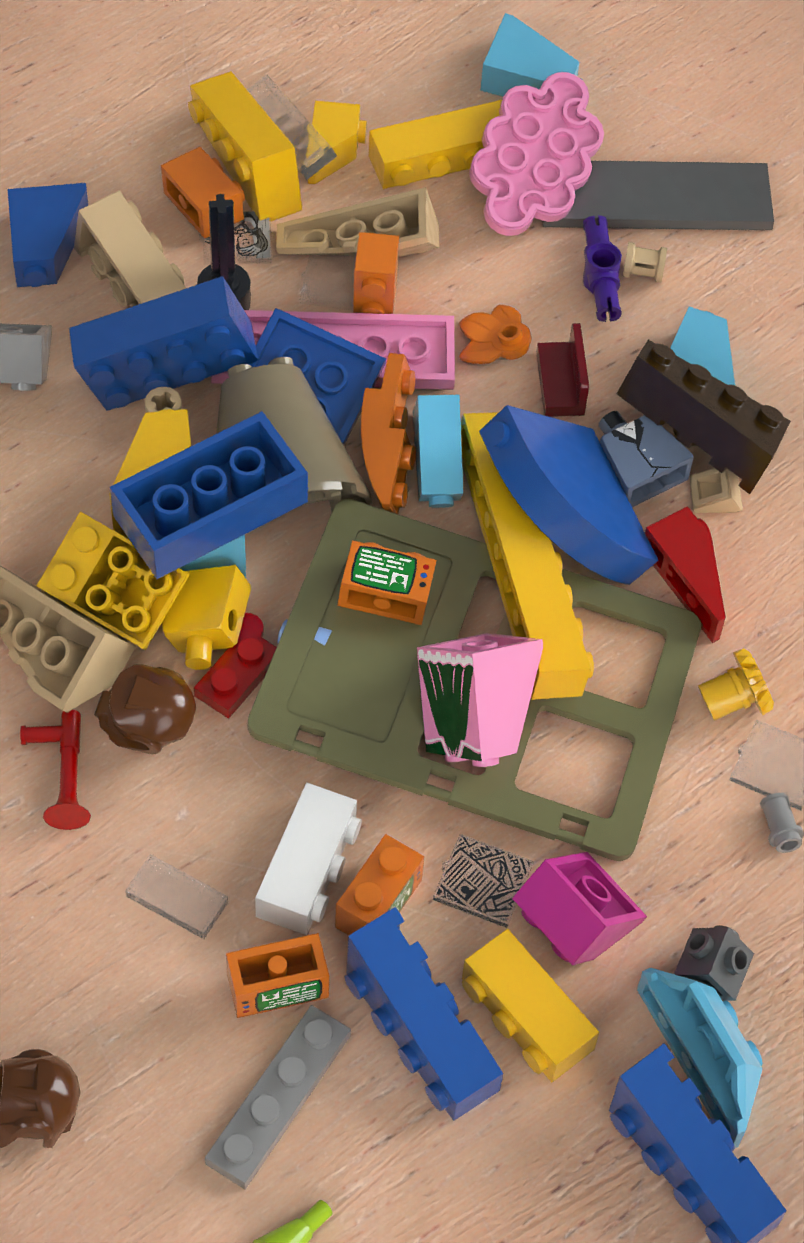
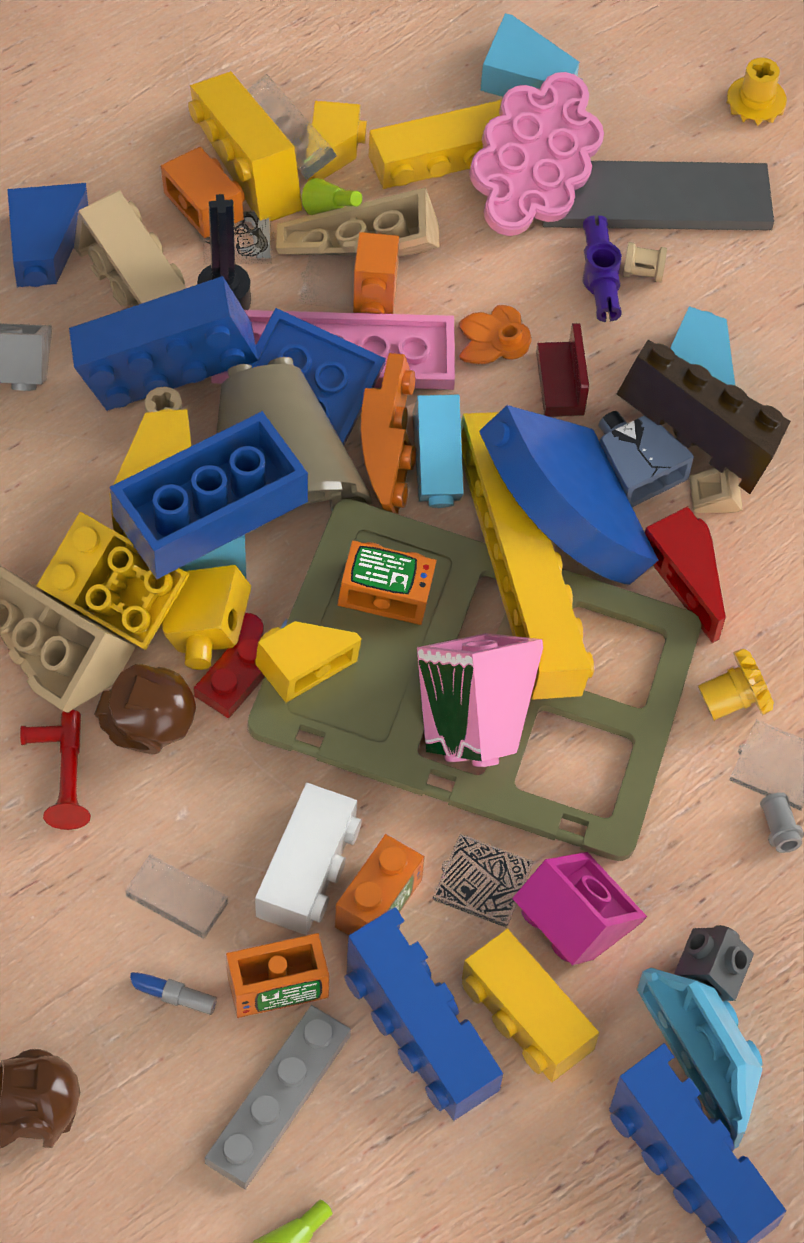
none -> light grey piece [130,972,217,1015]
none -> yellow slope [255,621,362,703]
none -> lime cone [302,178,362,215]
none -> yellow gear [726,58,787,126]

